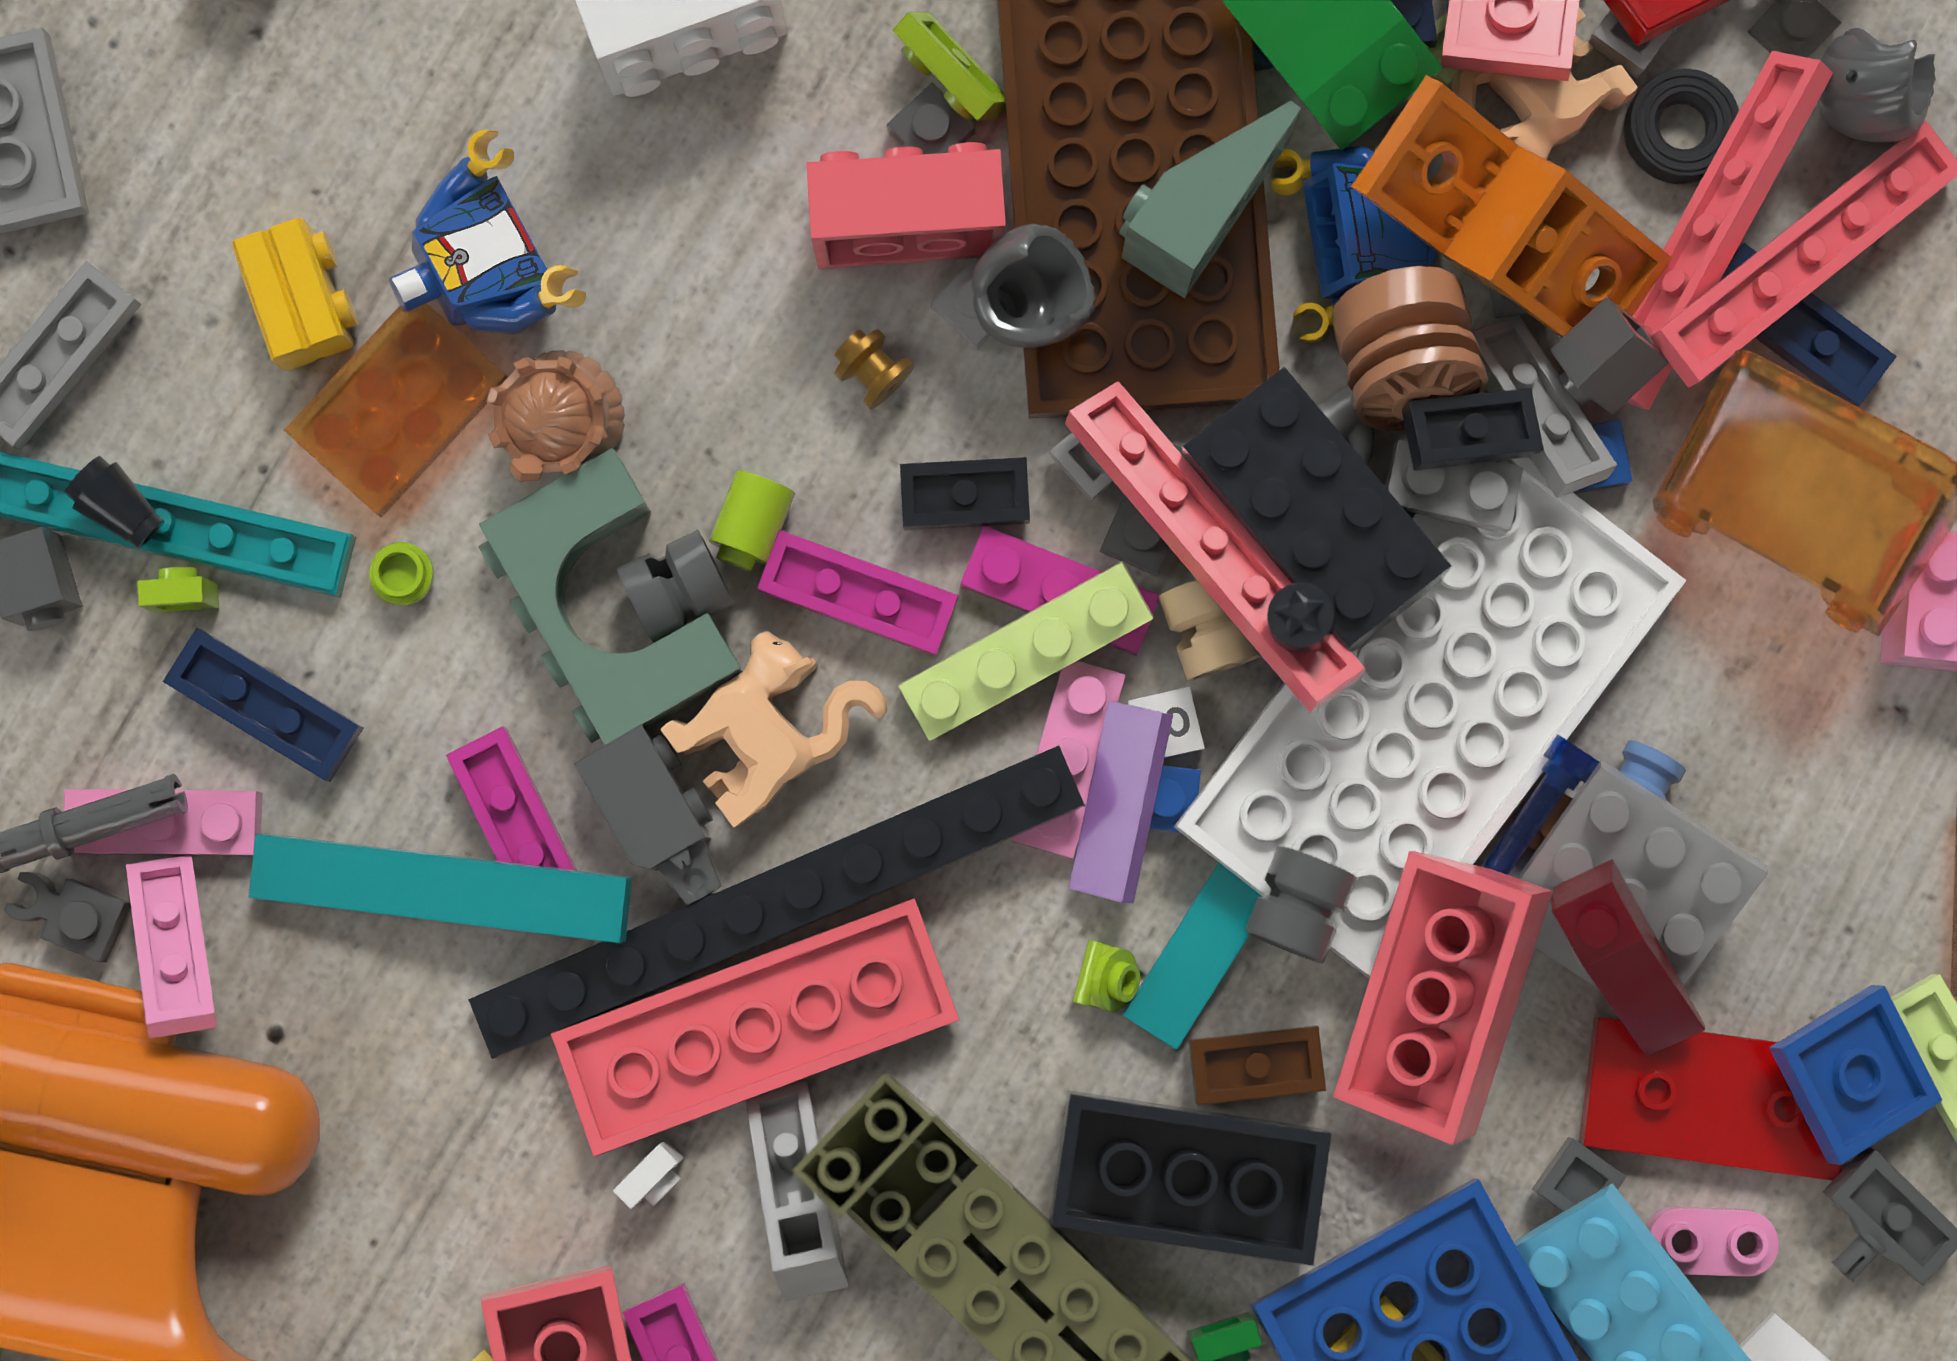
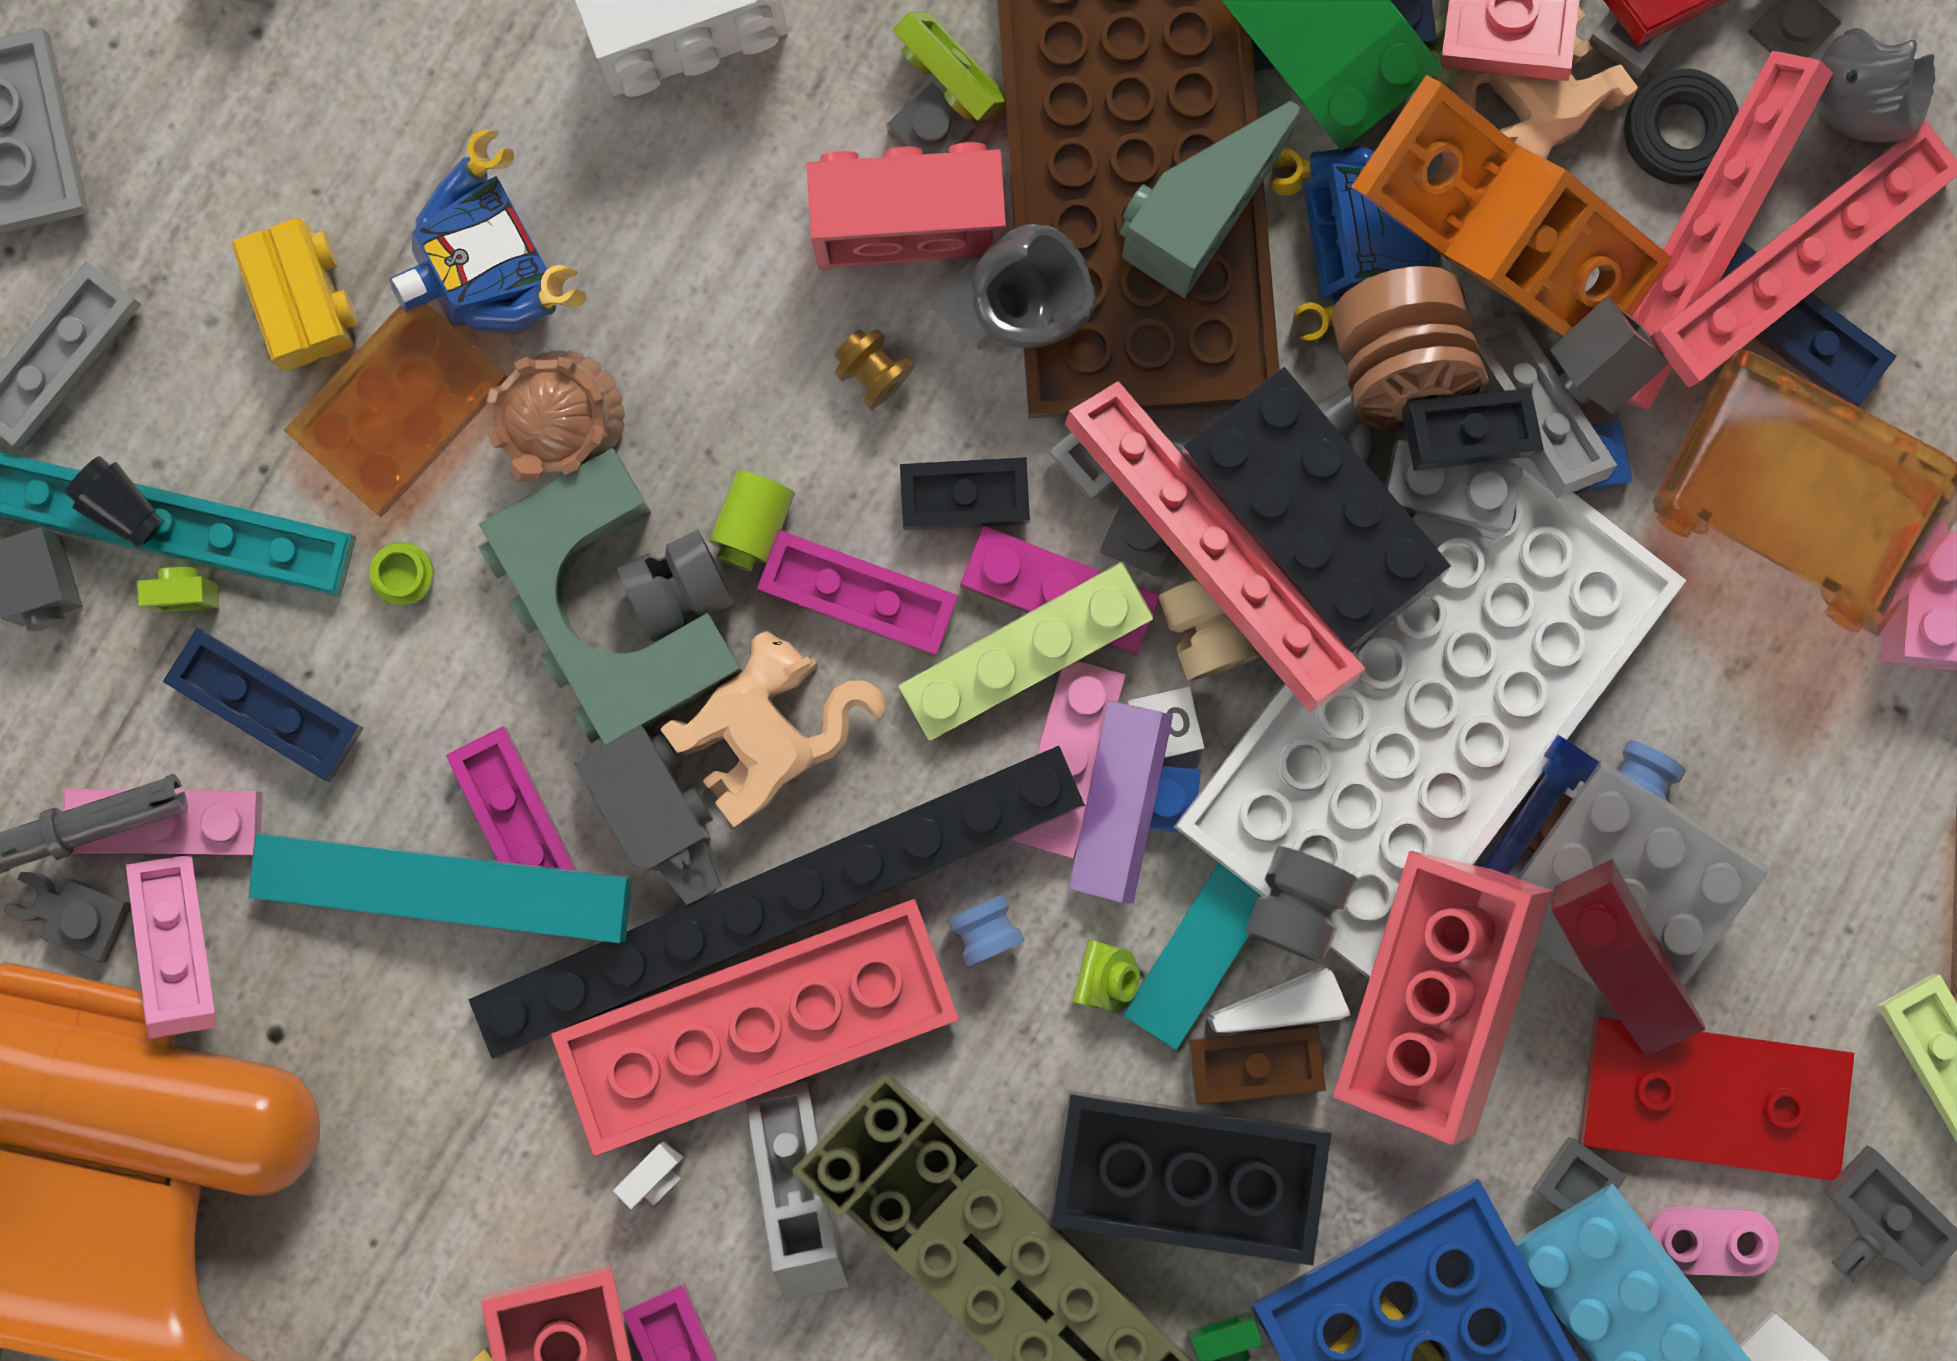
black tile [1267,583,1335,653] -> none
blue plate [1769,985,1943,1165] -> none
none -> medium blue wheel [947,894,1025,967]
none -> white slope [1207,967,1351,1033]

